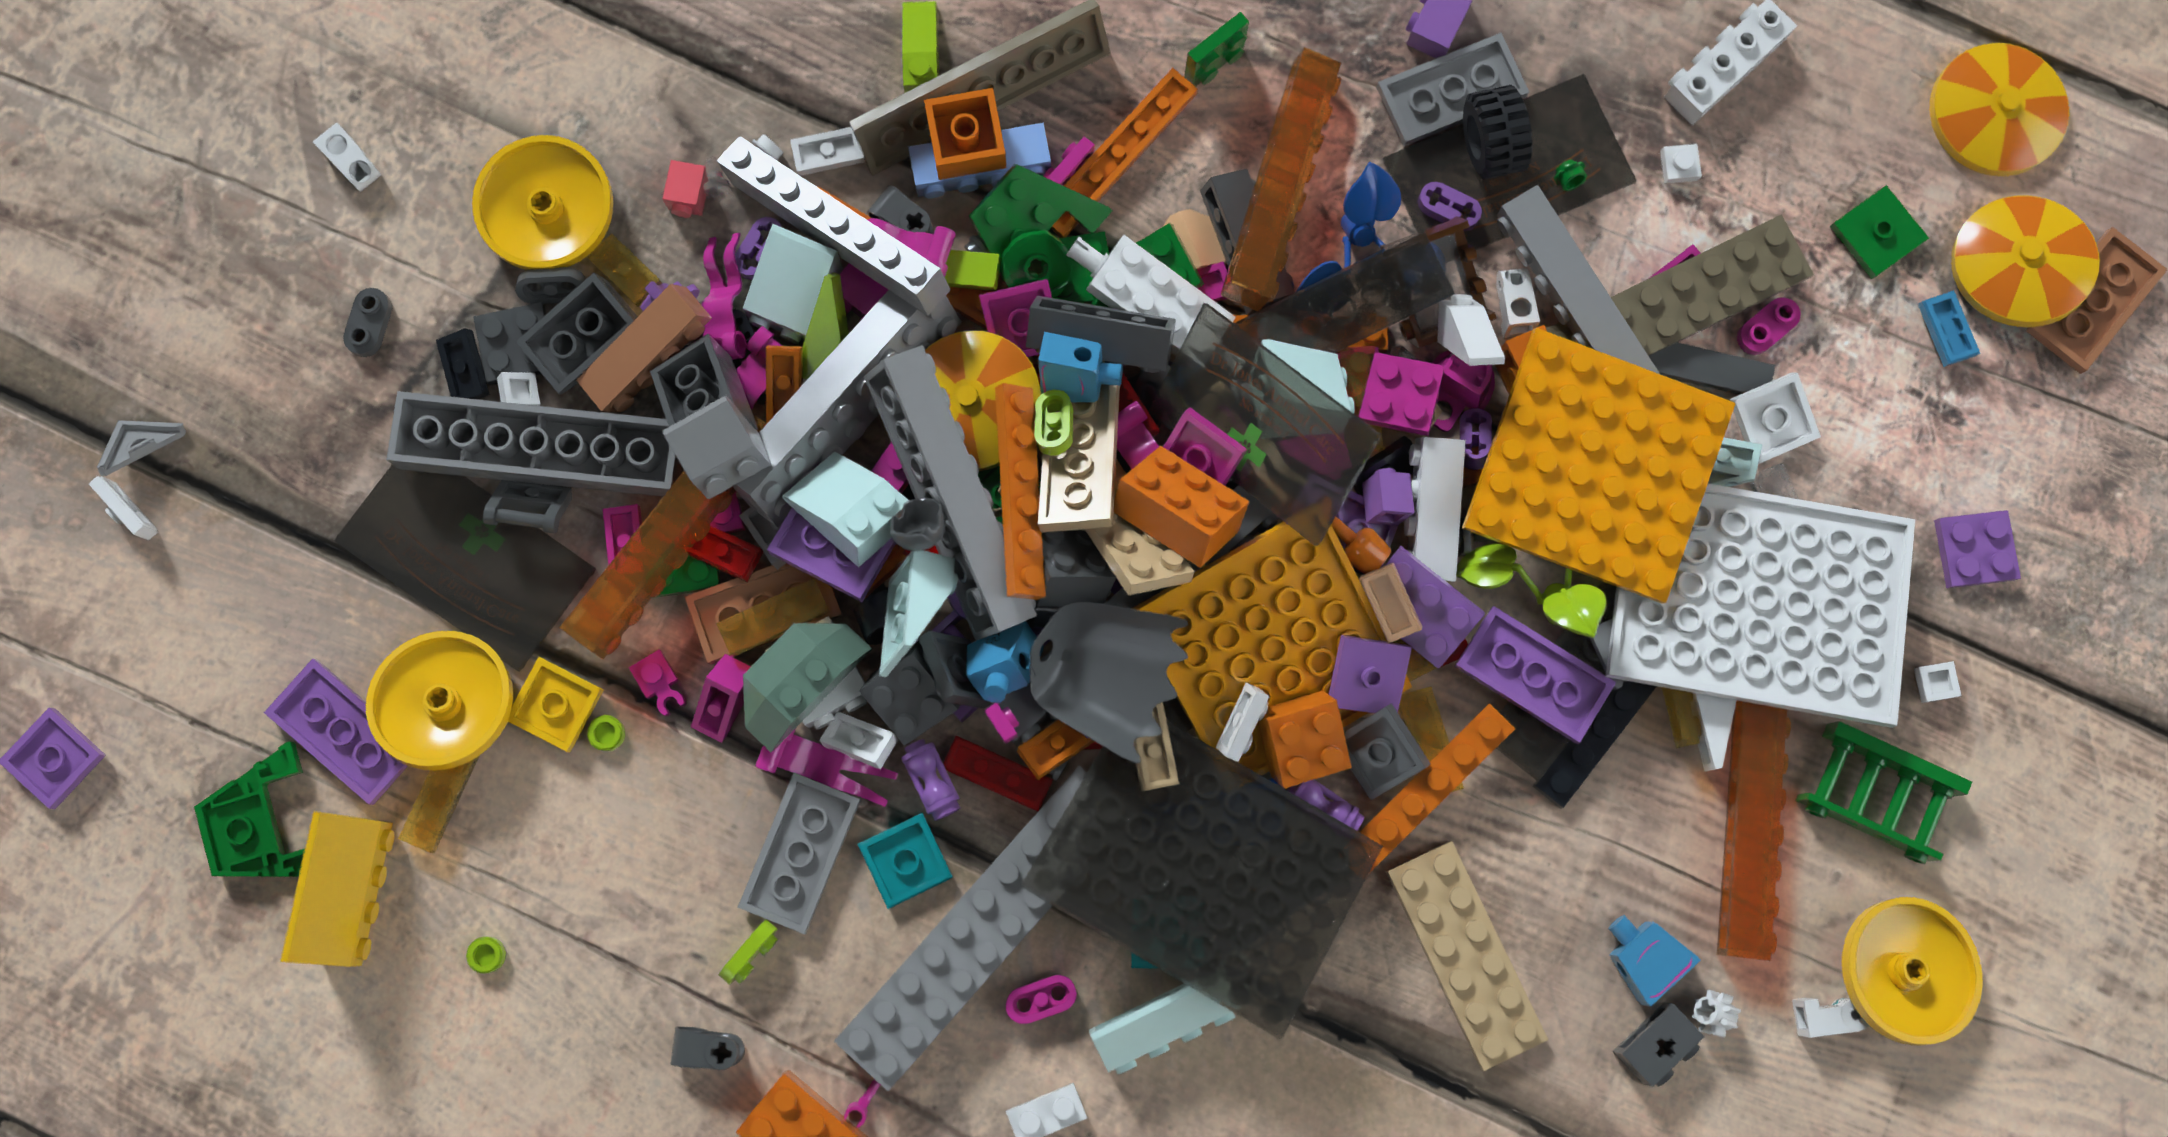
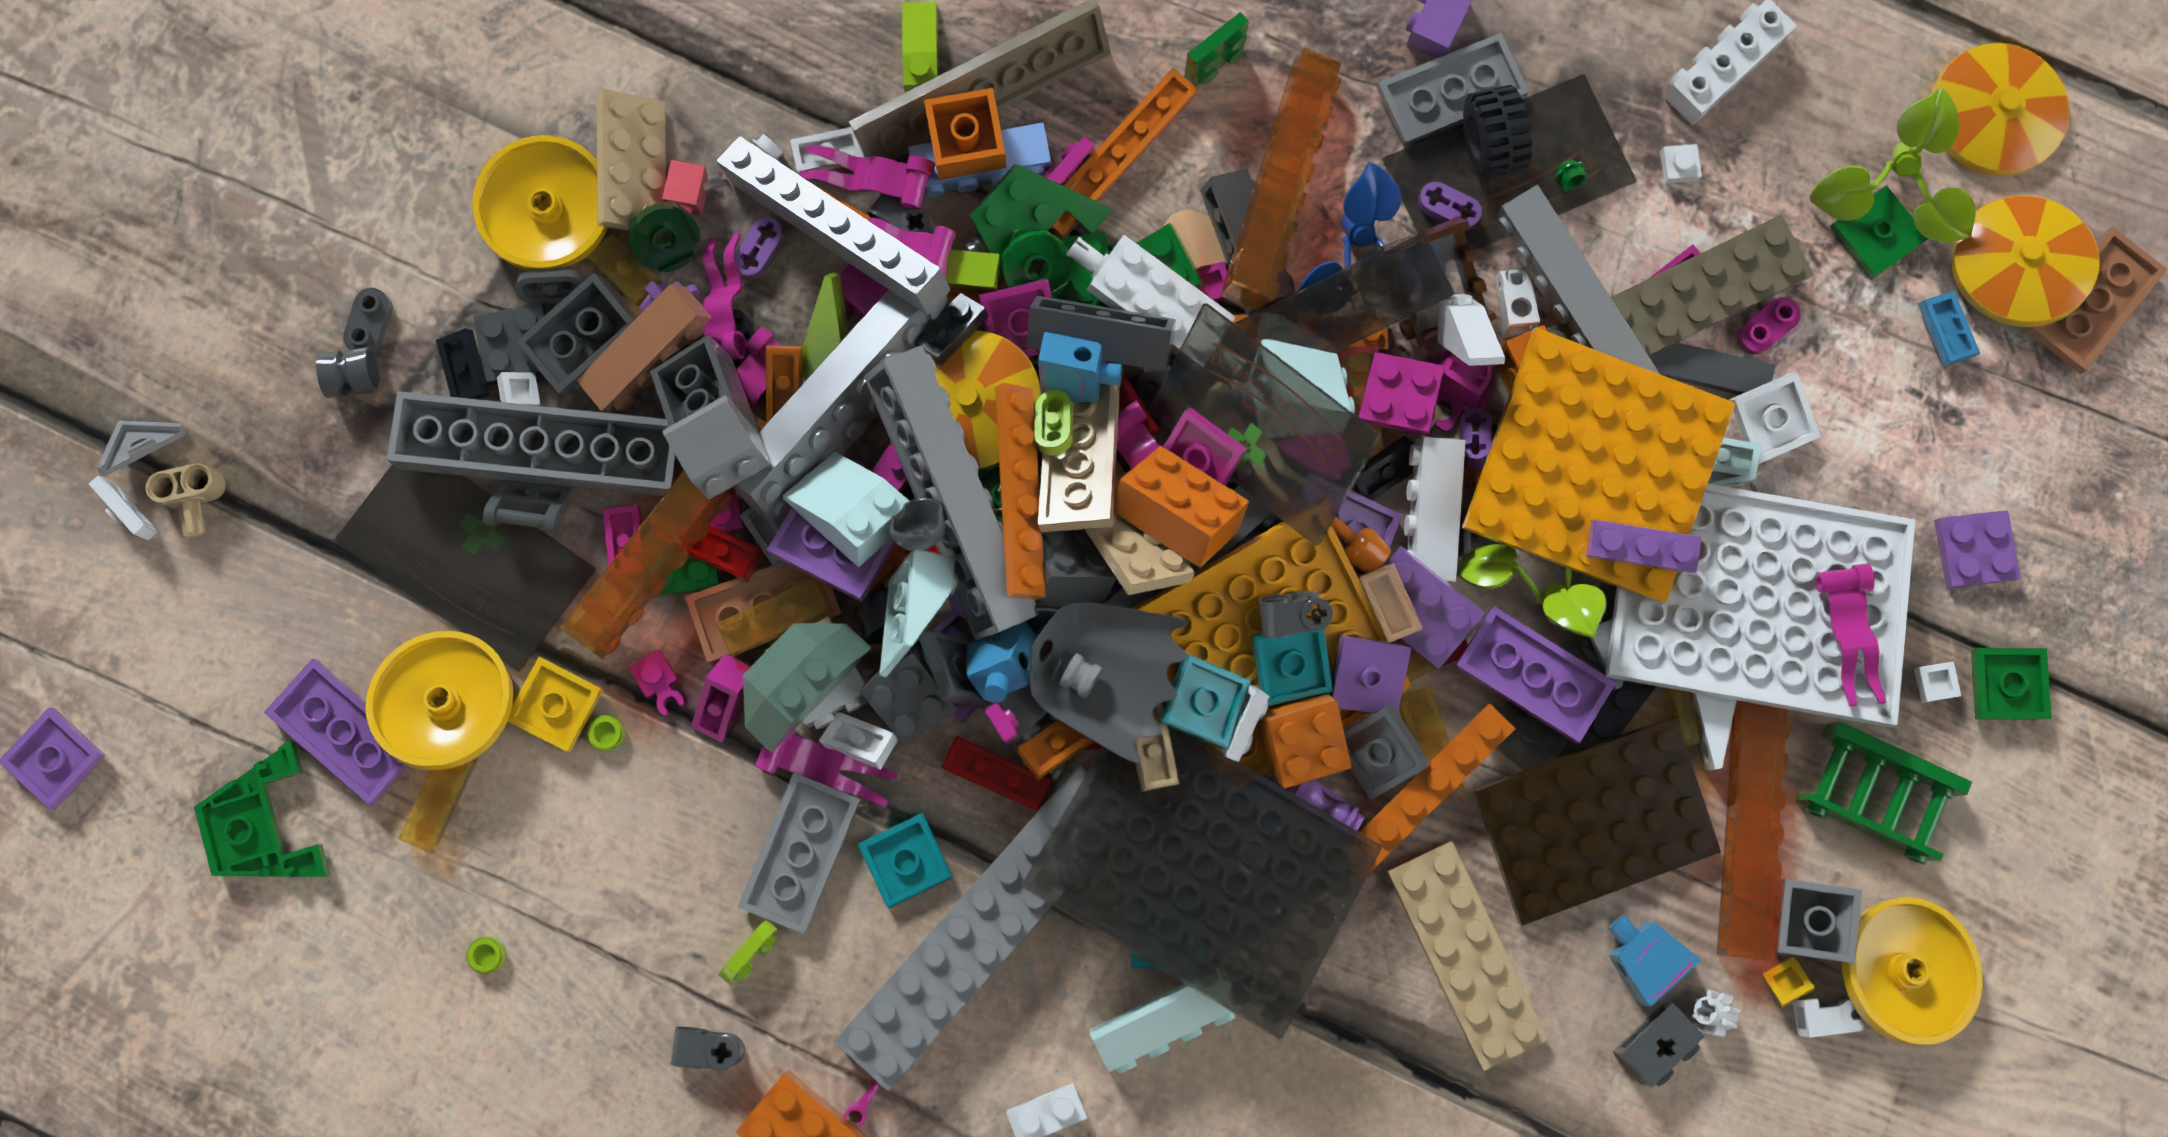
yellow slope [280,811,395,967] -> none
white leg [313,122,382,192] -> none
light aqua slope [743,224,843,344] -> none
medium lavender piece [901,739,961,821] -> none
dark pink plate [1006,975,1076,1024] -> none
medium lavender brick [1362,468,1415,526] -> none
none -> tan beam [145,463,226,537]
none -> dark grey wheel [316,347,380,398]
none -> tan plate [596,88,667,236]
none -> dark green plate [629,201,700,272]
none -> dark pink flag [799,145,936,210]
none -> black plate [914,293,989,365]
none -> light grey wheel [1059,653,1103,699]
none -> teal tile [1160,654,1251,749]
none -> teal tile [1251,622,1333,706]
none -> dark grey piece [1259,591,1333,638]
none -> dark brown plate [1472,717,1721,926]
none -> medium lavender plate [1586,520,1701,573]
none -> yellow plate [1762,956,1815,1008]
none -> light grey slope [1775,879,1862,963]
none -> lime plant [1809,88,1976,243]
none -> dark pink flag [1816,563,1886,707]
none -> green plate [1971,648,2052,720]

